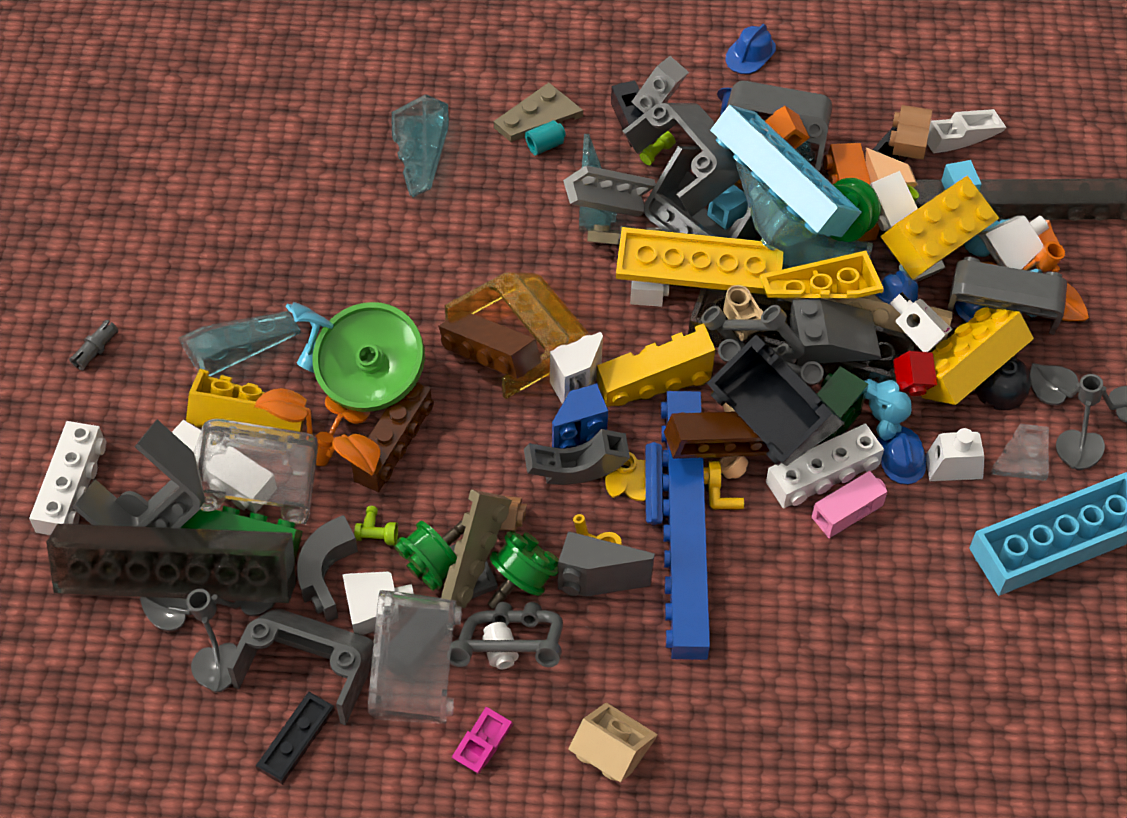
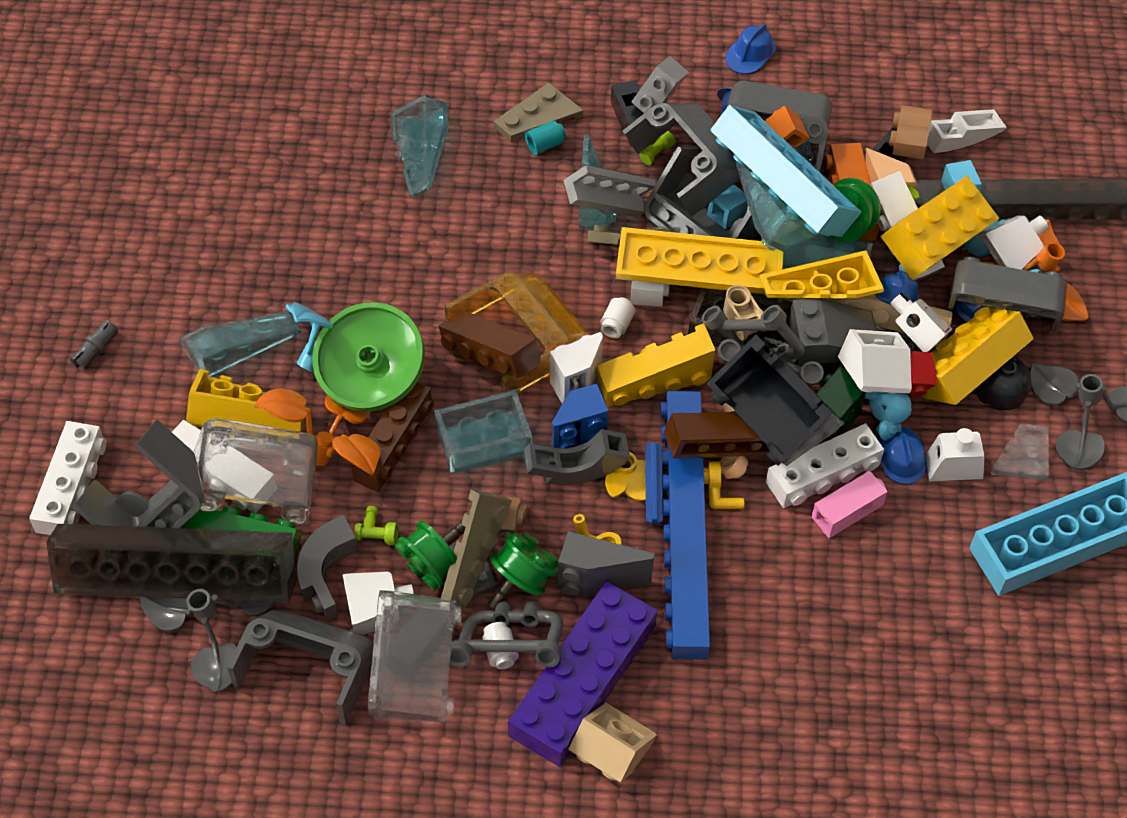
black tile [256,692,335,785] -> none
dark pink slope [451,707,513,774] -> none
none -> clear light blue brick [434,390,532,475]
none -> dark purple brick [508,581,658,767]
none -> white brick [601,297,635,338]
none -> white slope [838,329,912,394]

